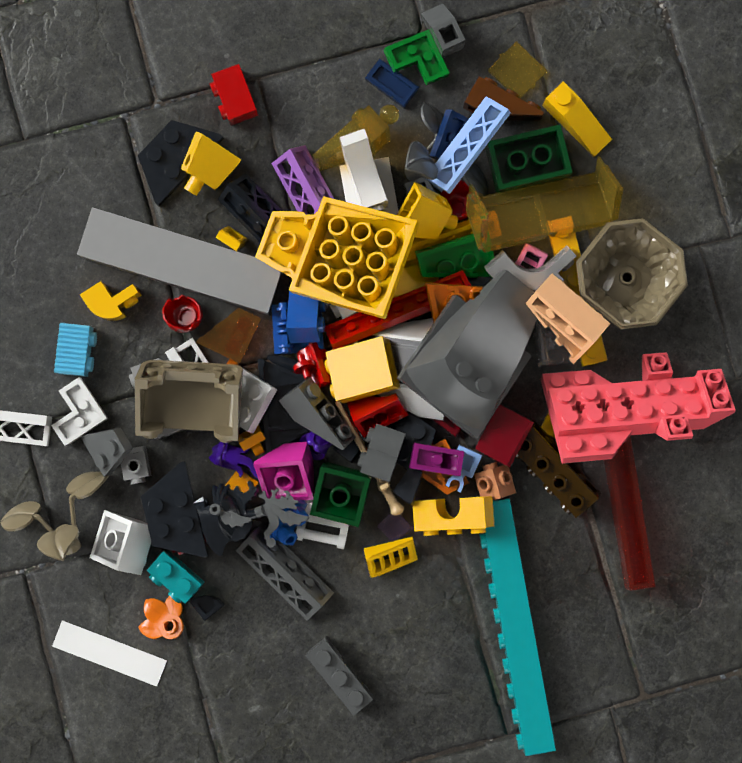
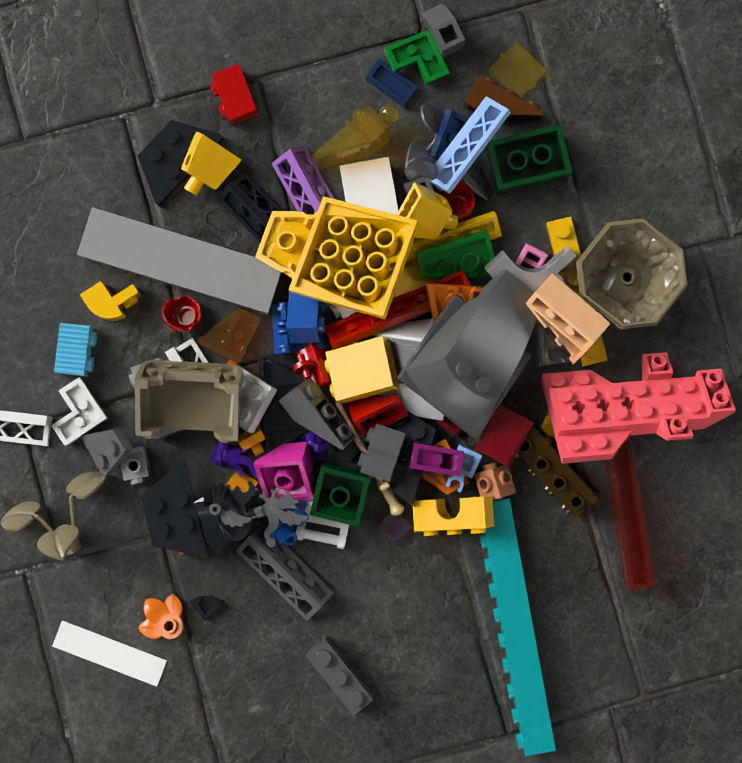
white slope [90,510,151,575] -> none
teal brick [147,550,205,604] -> none
yellow tile [216,226,248,251] -> none
white arch [340,129,388,212] -> none
yellow slope [364,537,418,578] -> none
clear yellow piece [466,157,623,252] -> none
yellow slope [542,81,612,157] -> none

